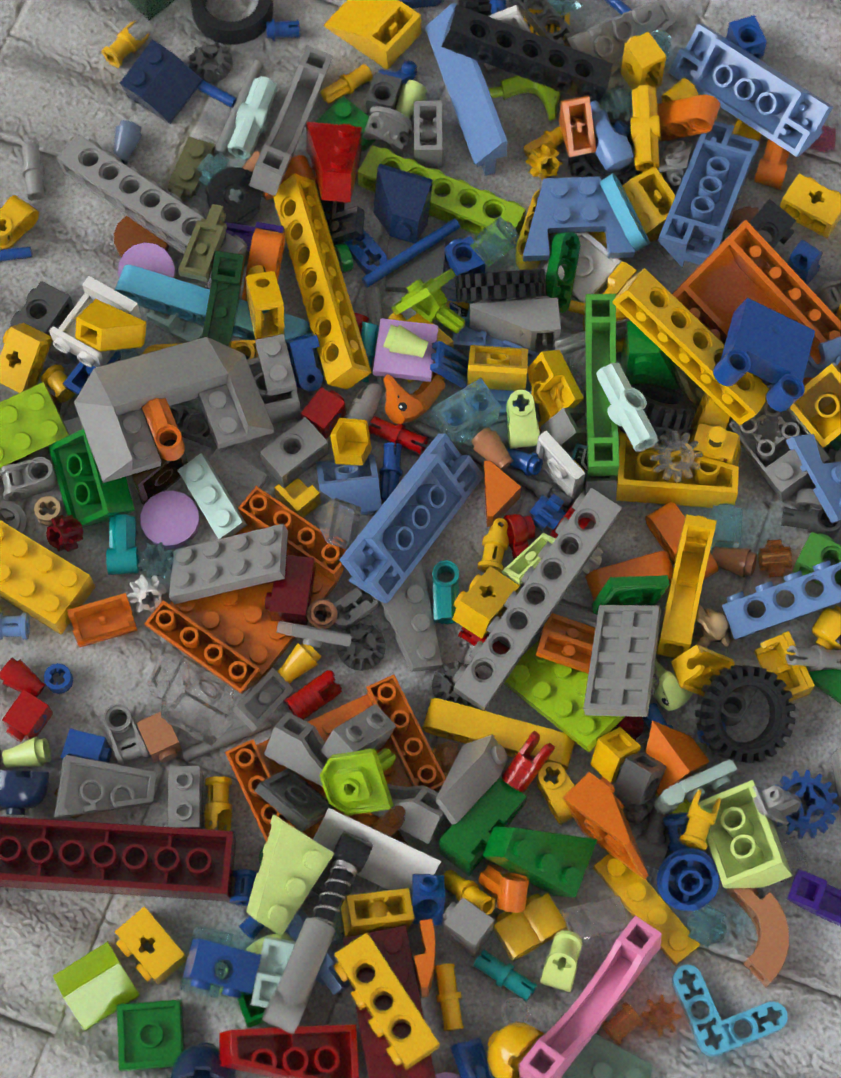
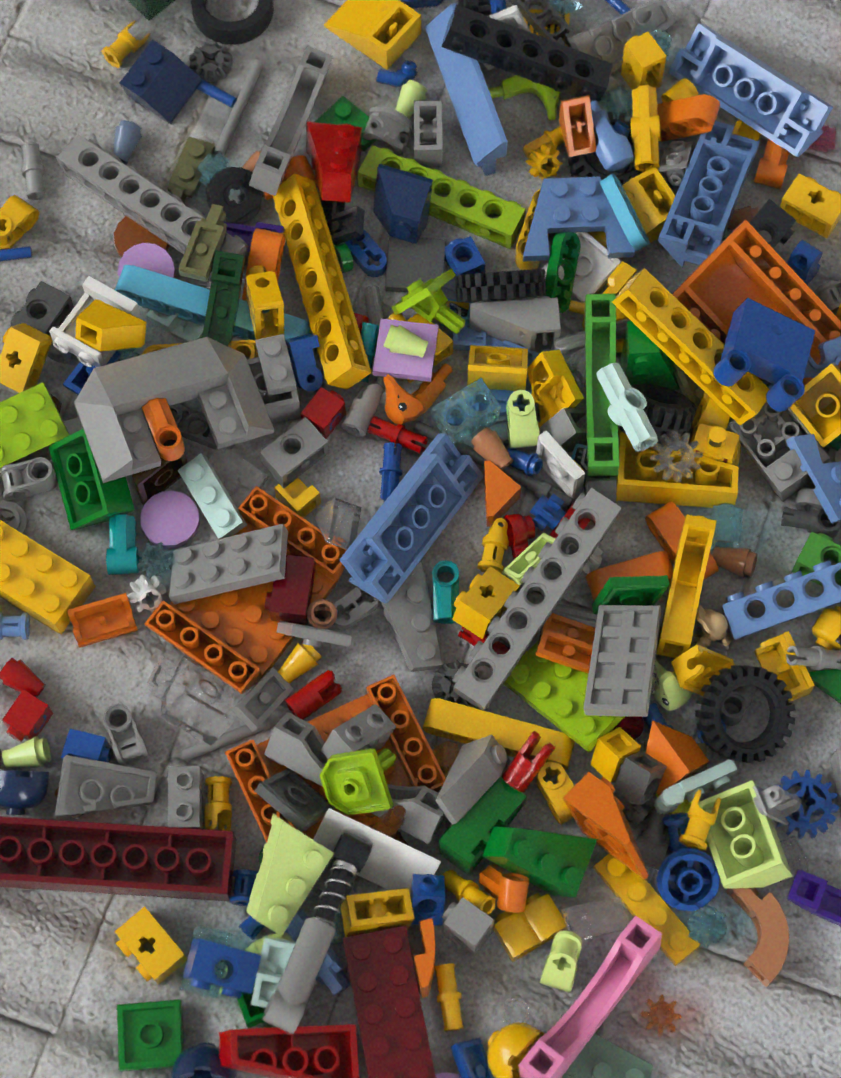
tan bush [34,496,63,526] -> none
yellow bush [41,364,75,403] -> none
blue bush [44,663,73,694] -> none
dark red gear [46,515,84,552] -> none
lime slope [53,941,140,1031] -> none
nougat brick [136,710,182,763] -> none
light aqua piece [228,76,278,160] -> none
blue pin [266,19,300,41] -> none
medium blue slope [316,455,382,515] -> none
yellow axle [320,64,373,104] -> none
yellow panel [330,418,372,466] -> none
yellow brick [333,933,439,1070] -> none
dark grey gear [337,622,386,671] -> none
blue bar [361,219,460,288] -> none
dark grey brick [365,72,402,115] -> none
blue tile [430,341,475,391] -> none
clear light blue brick [470,216,519,267] -> none
teal pin [473,949,538,1002] -> none
clear orange bush [601,1002,644,1046] -> none
medium azure beam [672,964,788,1057] -> none
blue brick [726,15,767,59] -> none
clear orange gear [758,539,792,578] -> none

